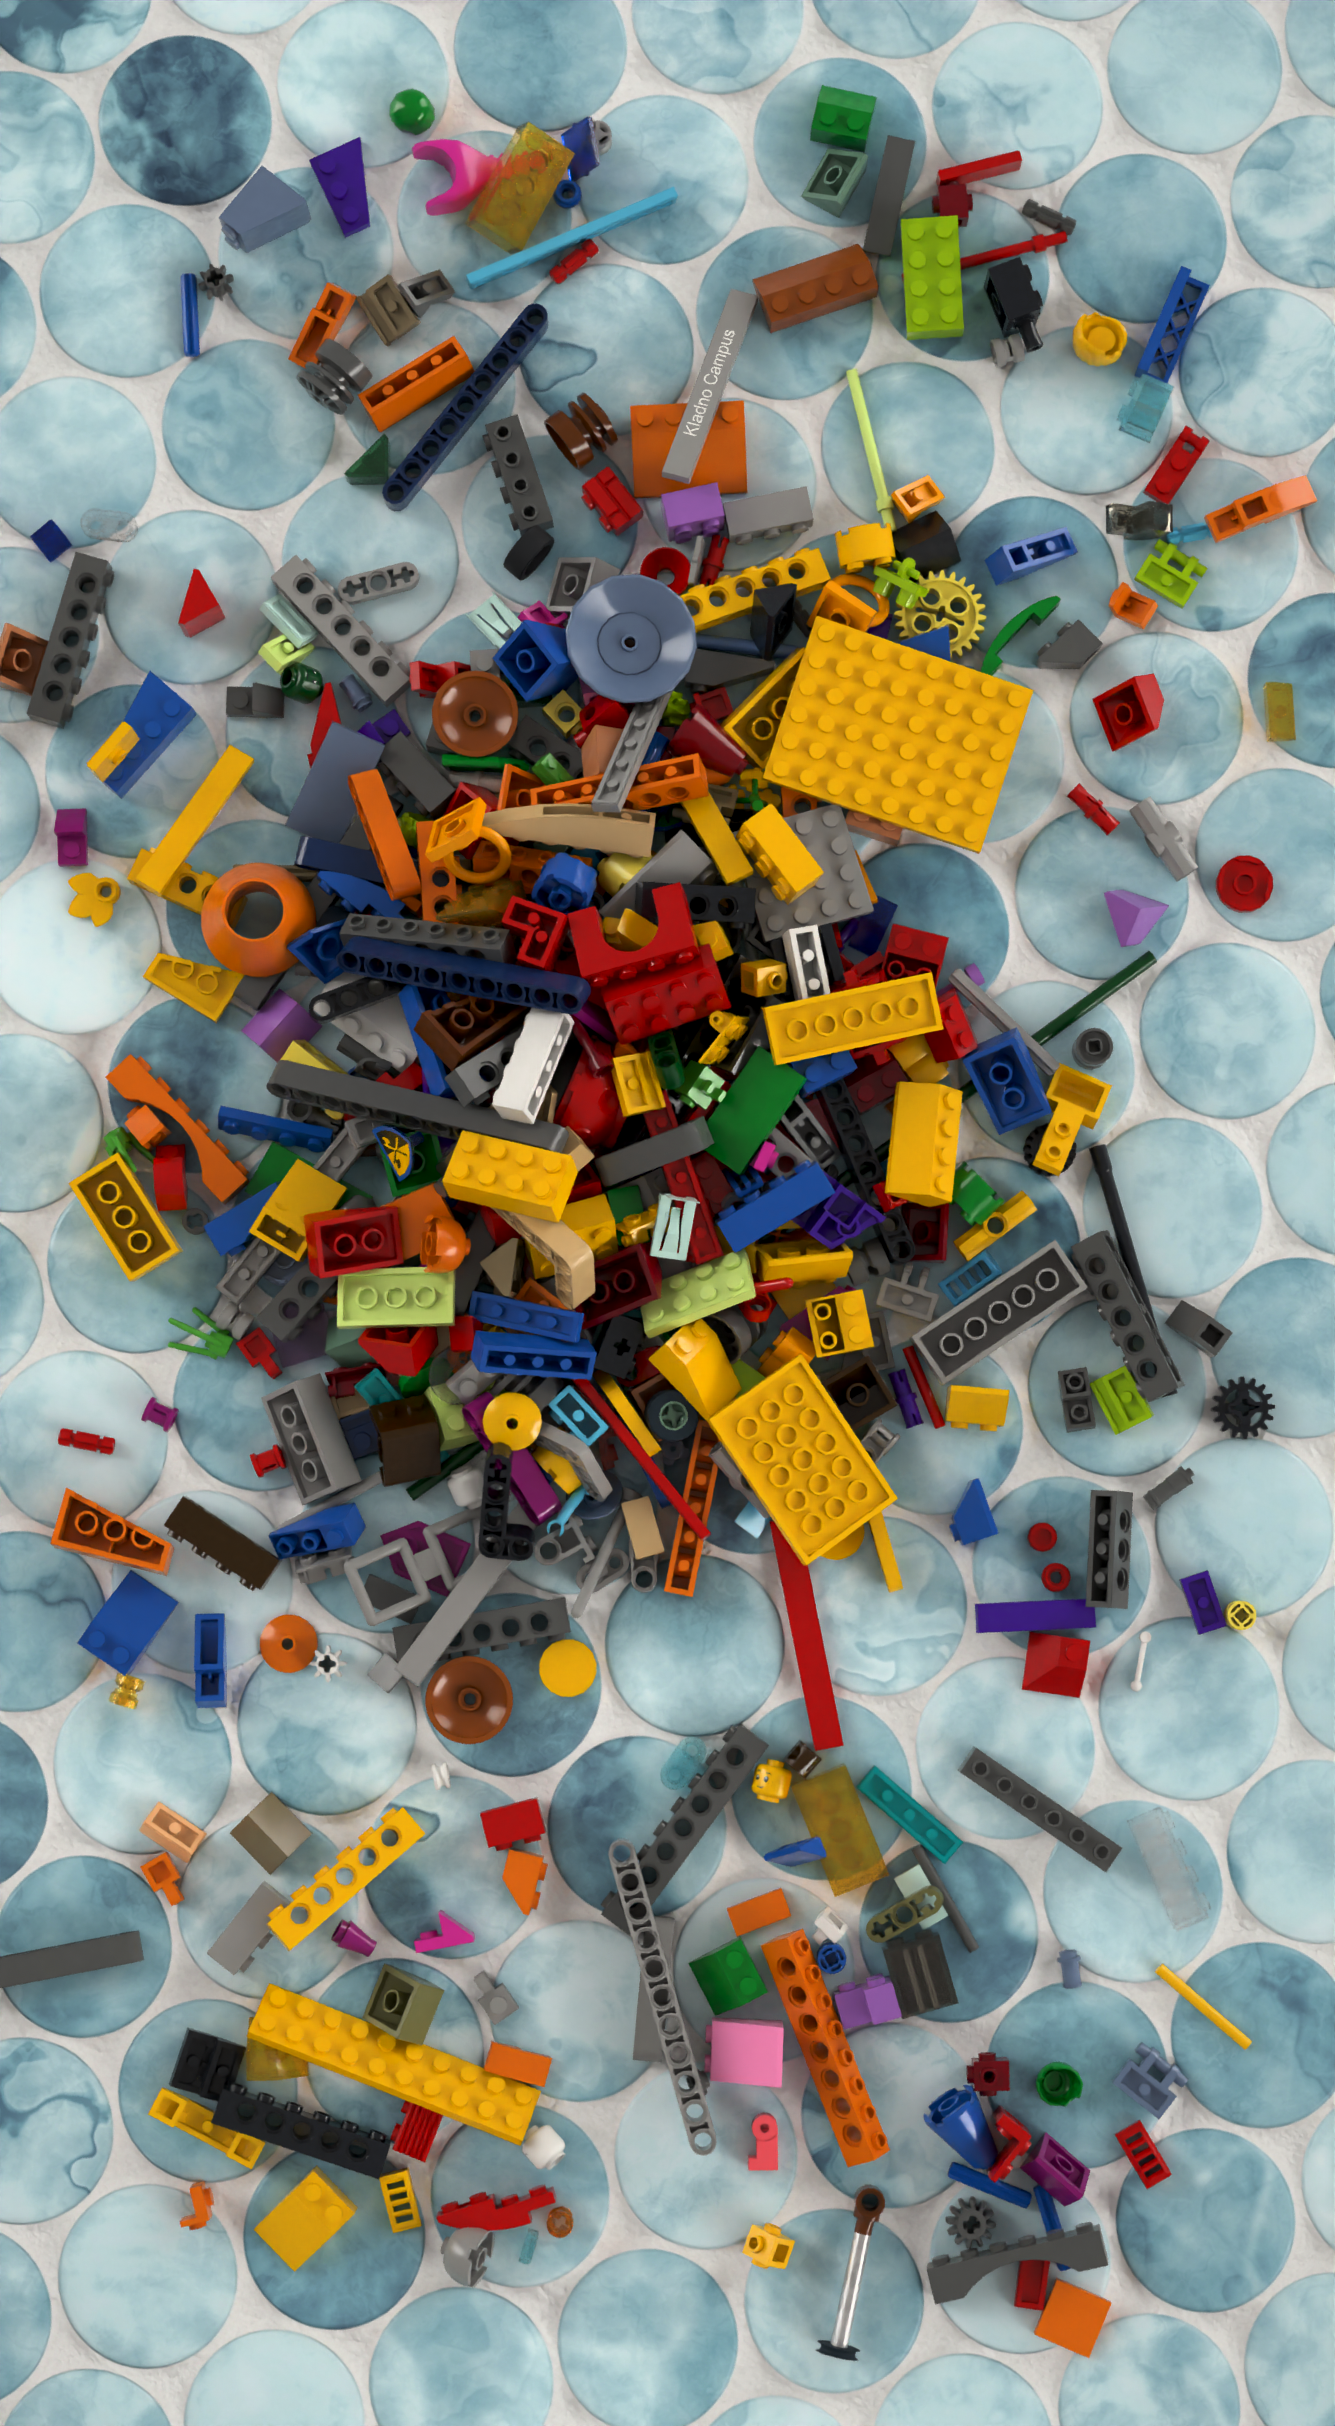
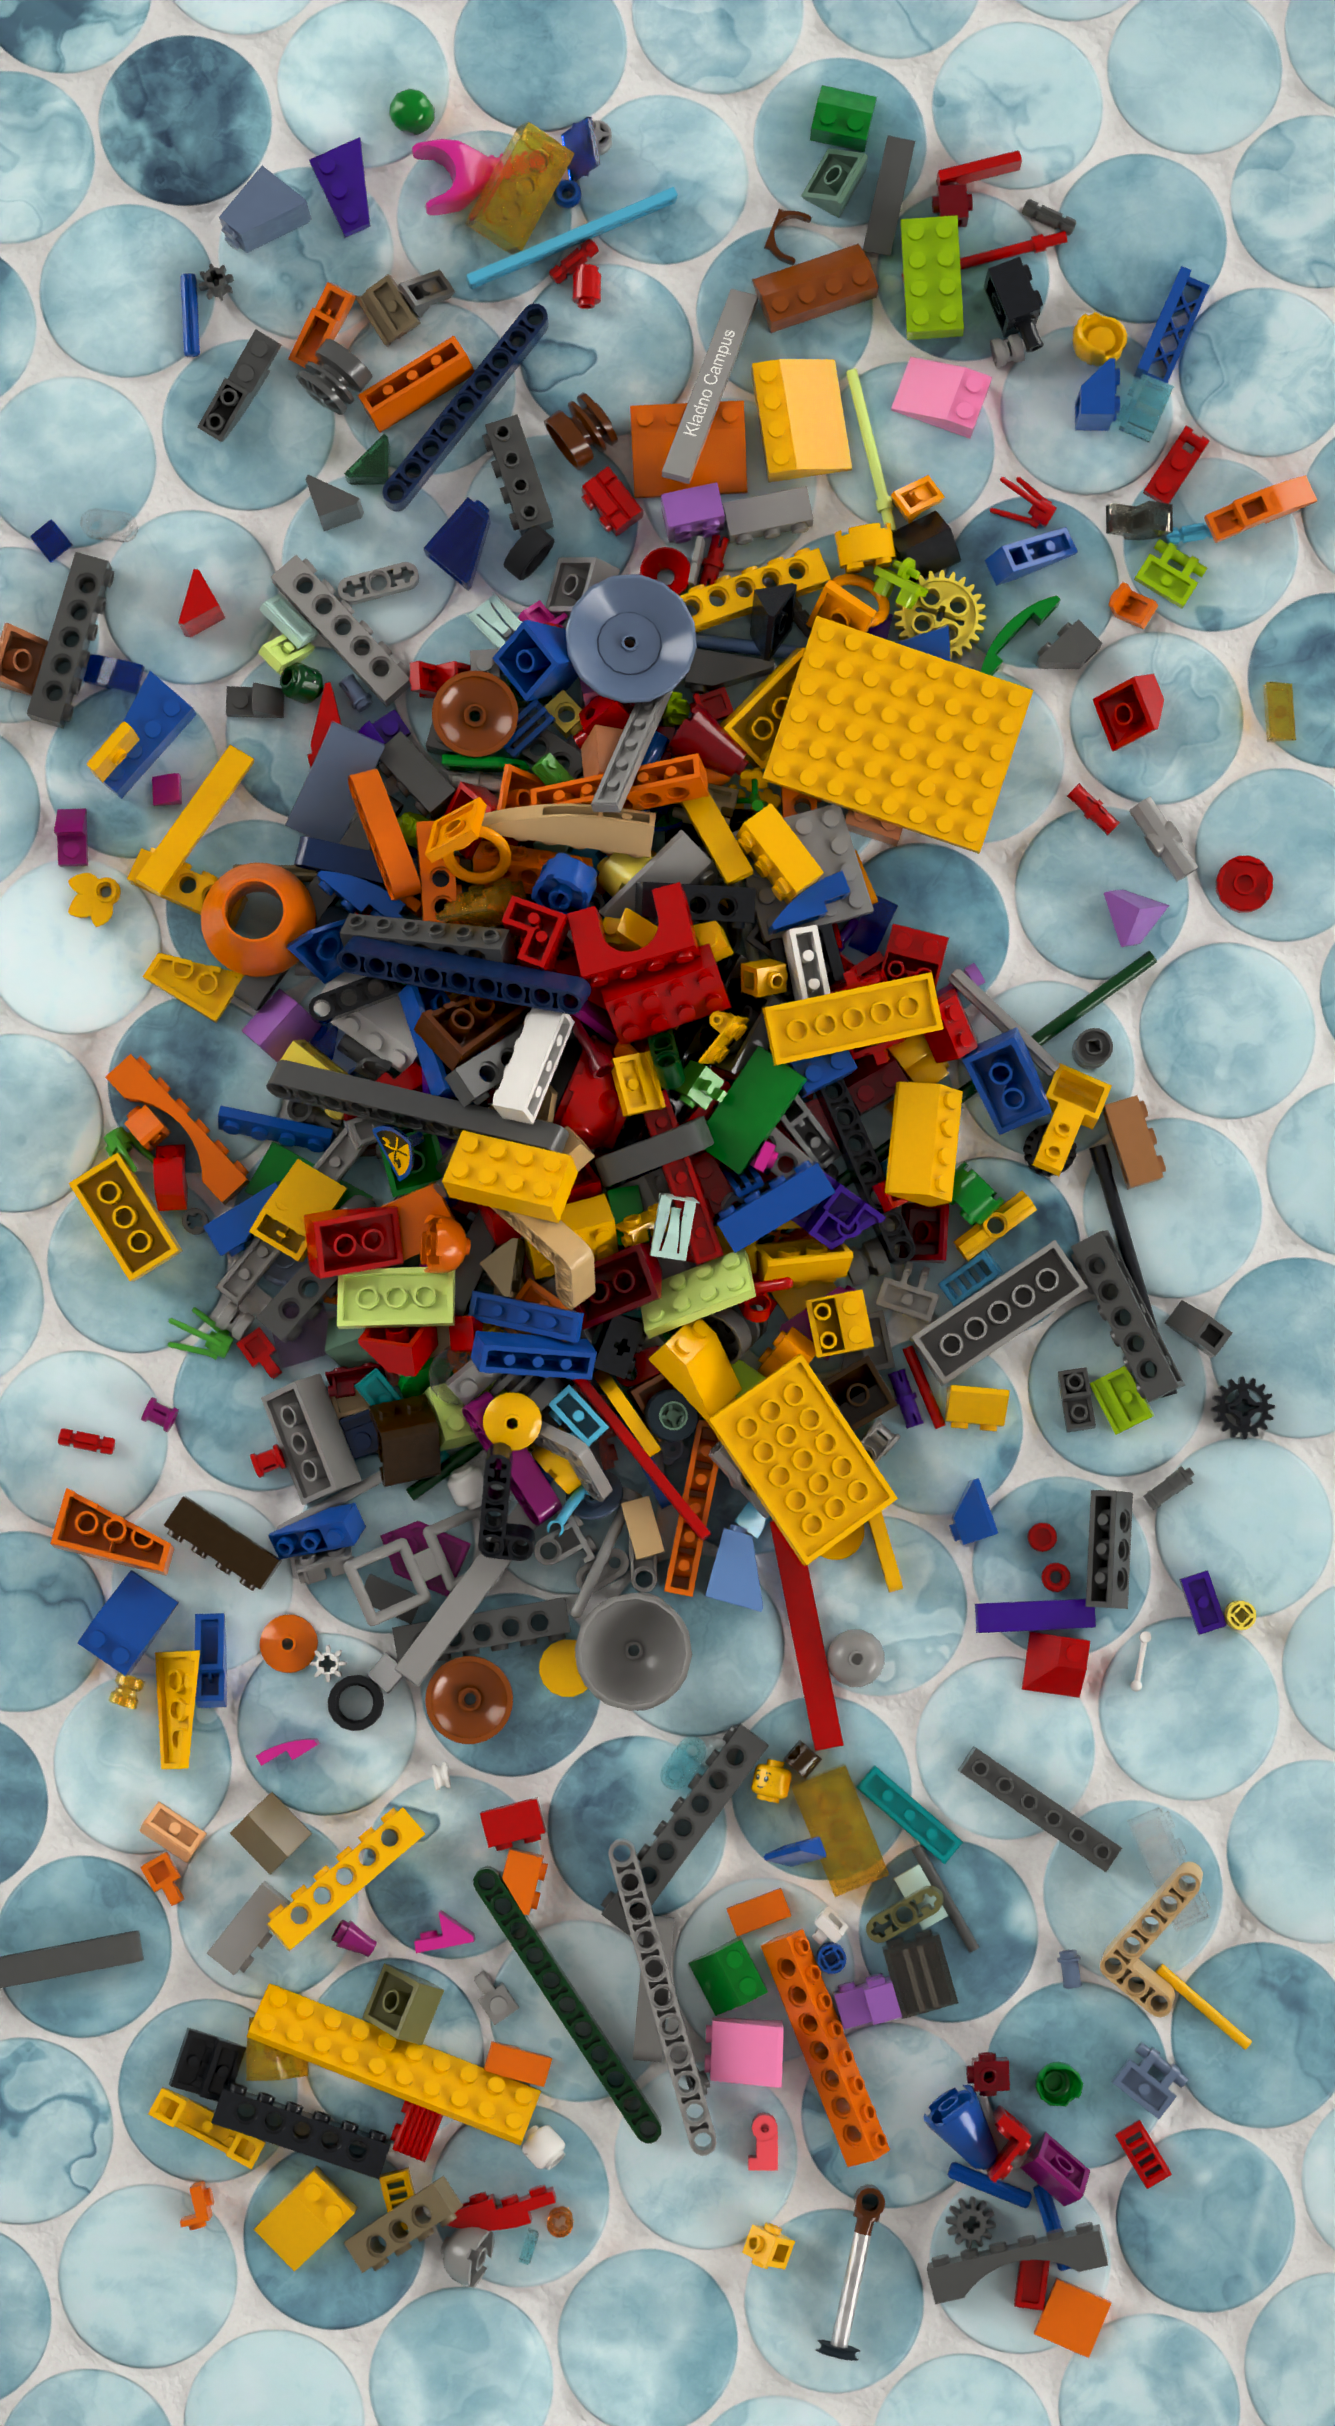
none -> clear blue slope [83,654,145,695]
none -> dark pink slope [152,773,182,806]
none -> yellow wing [155,1650,200,1769]
none -> dark grey slope [197,329,281,442]
none -> dark pink slope [256,1738,320,1766]
none -> dark grey slope [305,475,364,531]
none -> clear blue slope [310,1022,338,1060]
none -> black tyre [328,1675,384,1731]
none -> dark tan brick [343,2176,463,2273]
none -> clear blue slope [424,497,491,591]
none -> dark green beam [473,1867,661,2144]
none -> blue tile [503,699,556,759]
none -> red brick [572,264,601,309]
none -> light grey rock [575,1592,692,1711]
none -> medium blue slope [705,1524,763,1612]
none -> yellow slope [751,359,852,483]
none -> reddish brown cap [764,209,812,265]
none -> blue slope [767,870,850,936]
none -> light grey cylinder [827,1629,885,1687]
none -> bright pink slope [891,357,992,439]
none -> red plant [990,477,1057,529]
none -> blue slope [1075,358,1120,431]
none -> tan beam [1100,1862,1203,2017]
none -> medium nougat brick [1102,1095,1166,1190]

